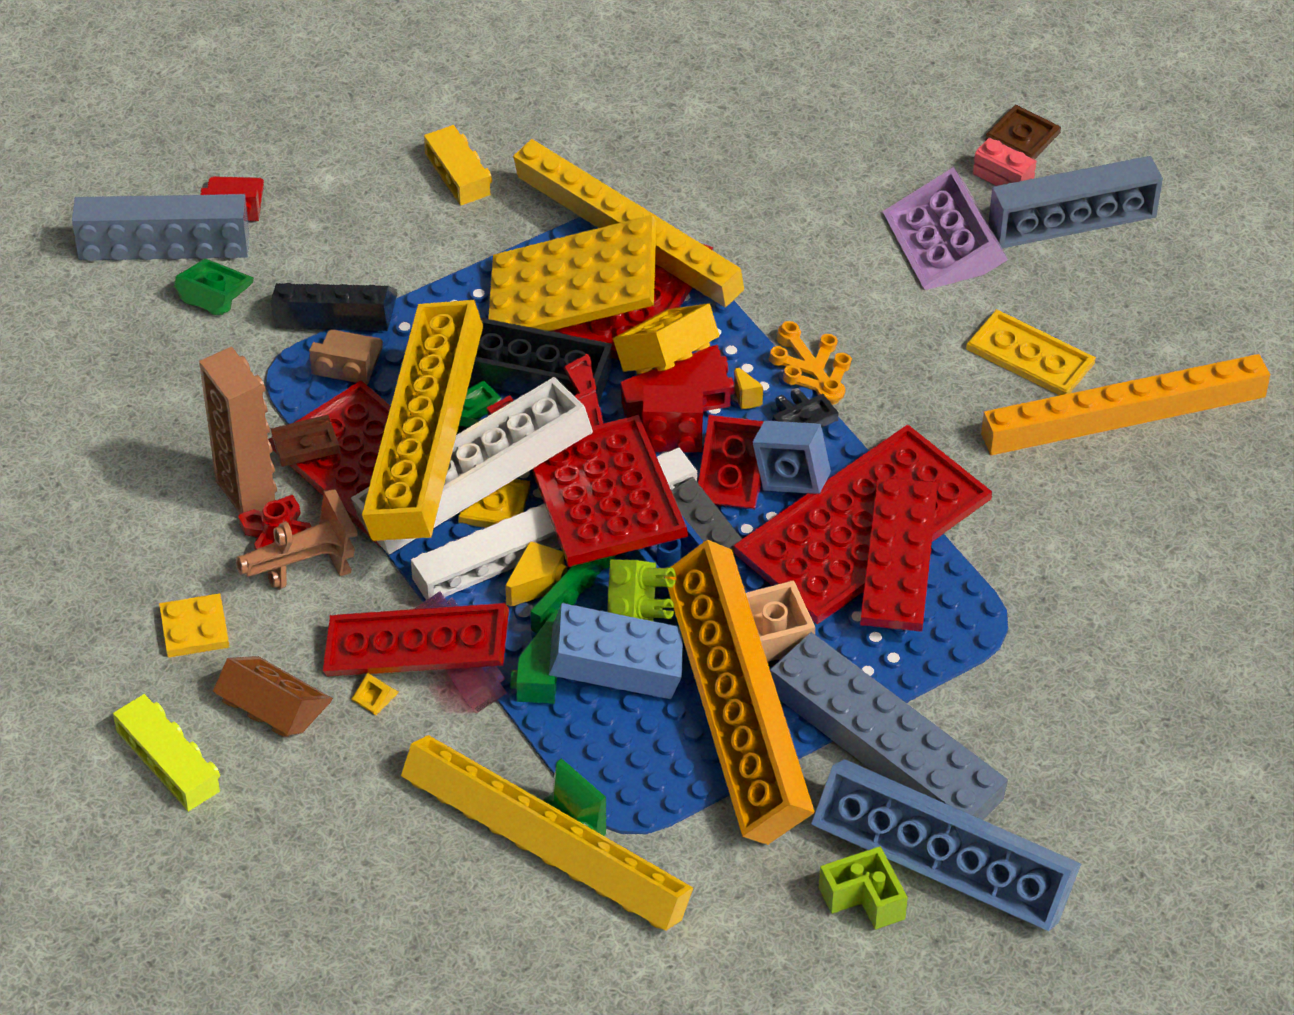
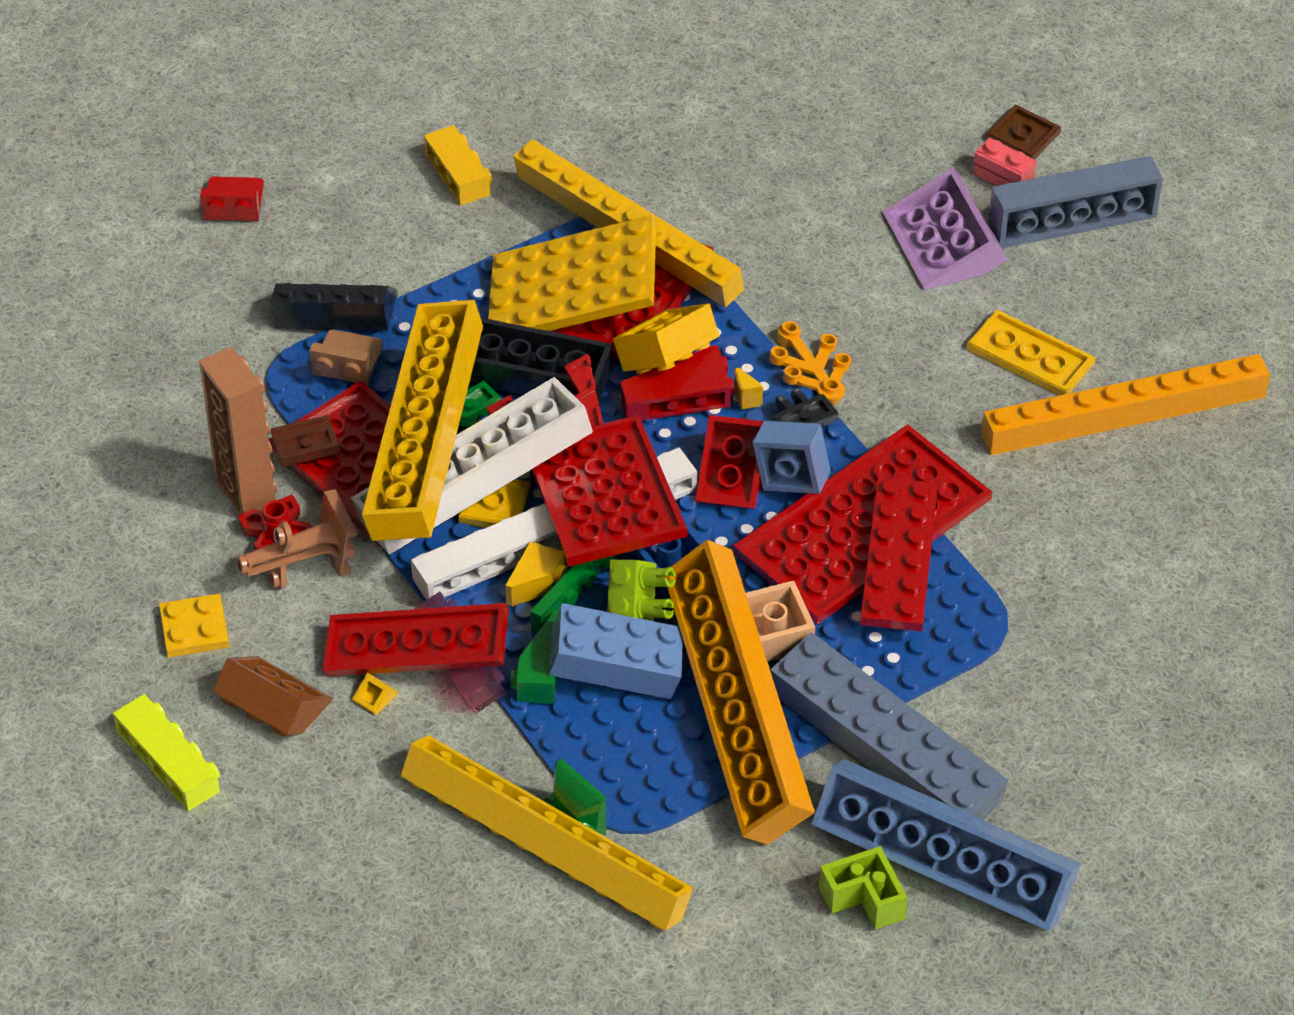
sand blue brick [72,194,250,261] -> none
green slope [174,258,254,315] -> none
red brick [643,385,703,453] -> none
dark grey wing [671,477,742,552] -> none

